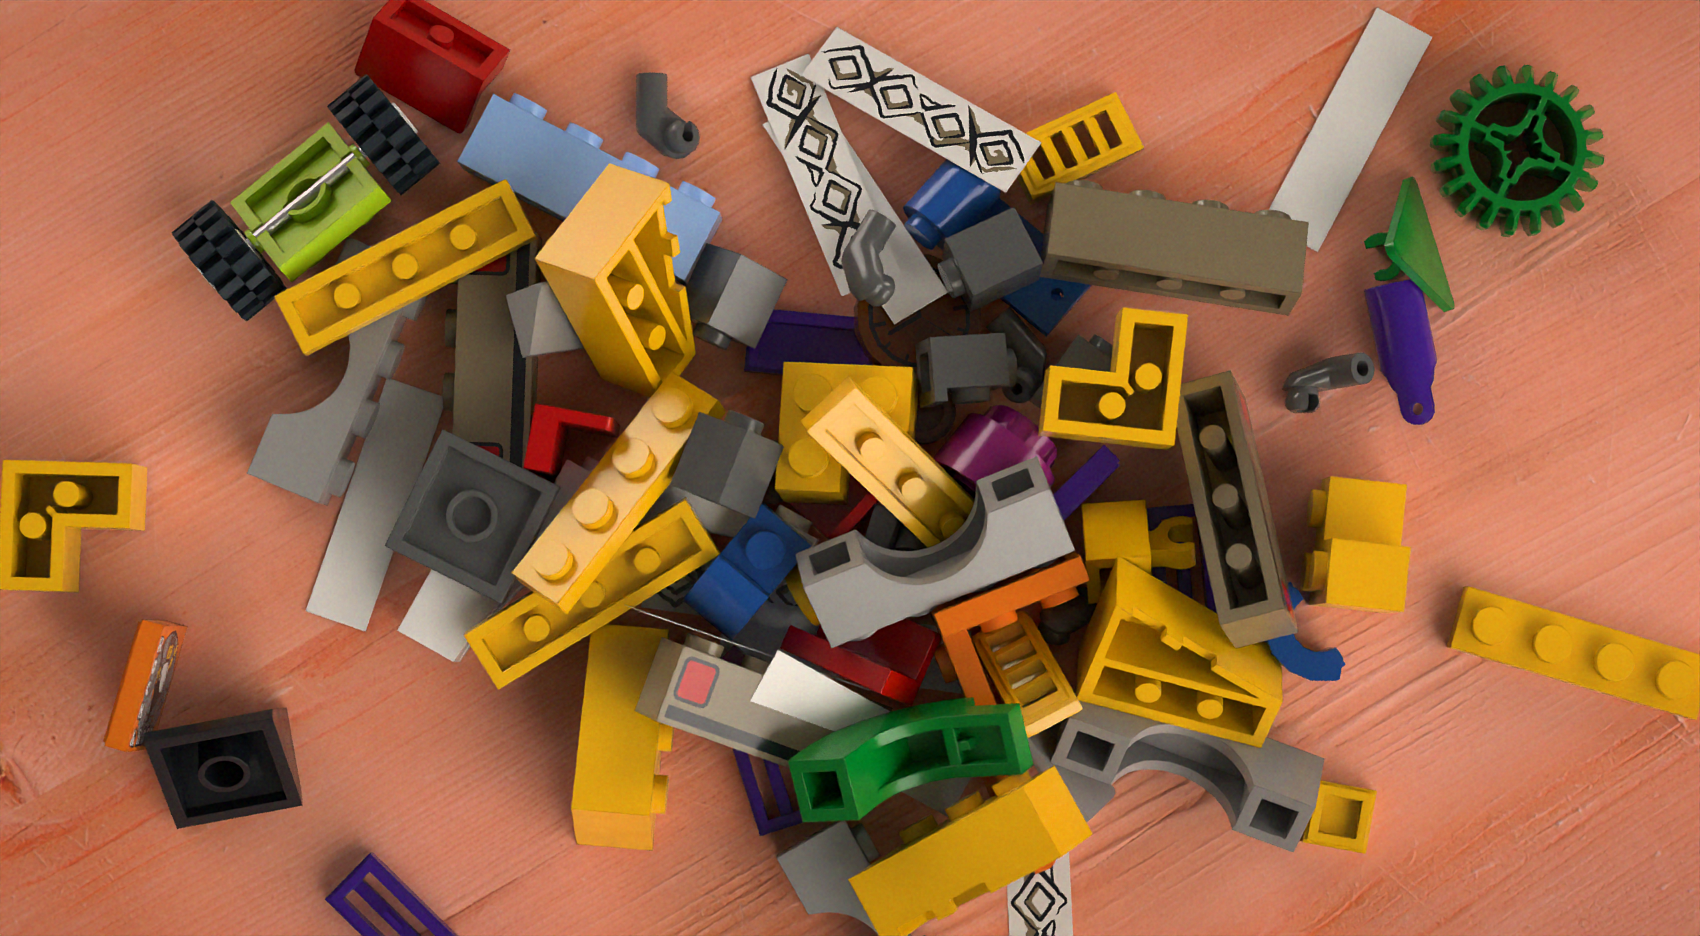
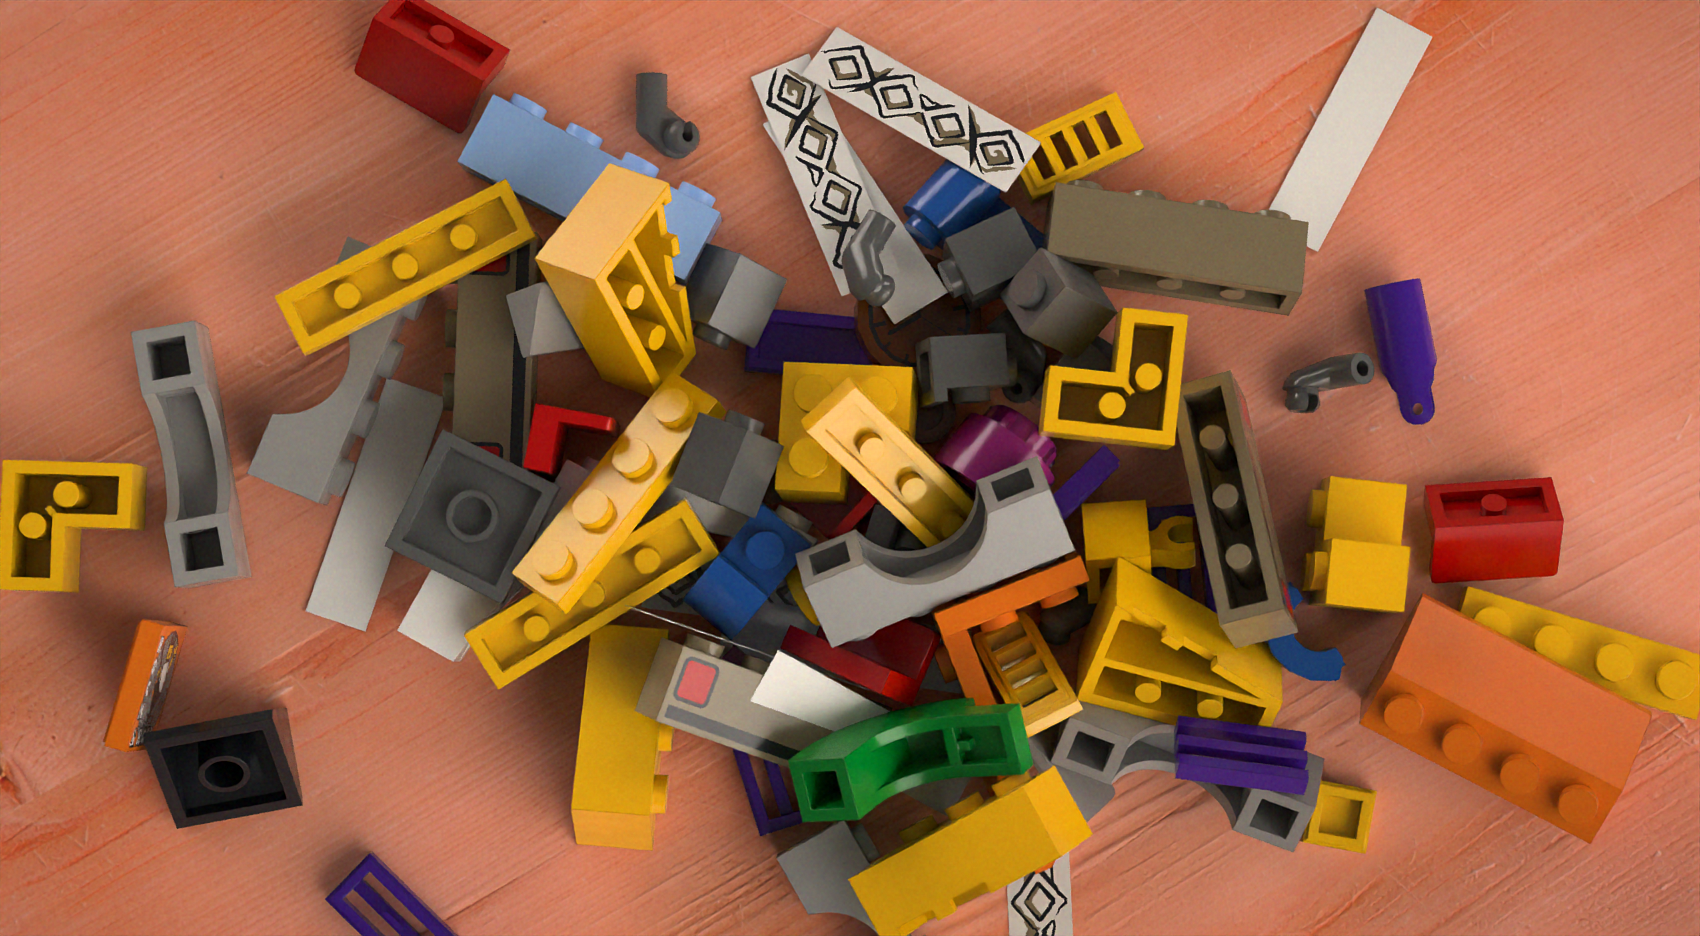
plate [172,74,440,321] -> none
green piece [1364,177,1455,312] -> none
green gear [1430,65,1604,237] -> none
none -> light grey arch [131,320,252,588]
none -> dark grey brick [999,247,1118,359]
none -> dark purple tile [1174,715,1309,795]
none -> orange slope [1359,593,1652,844]
none -> red panel [1423,477,1564,584]

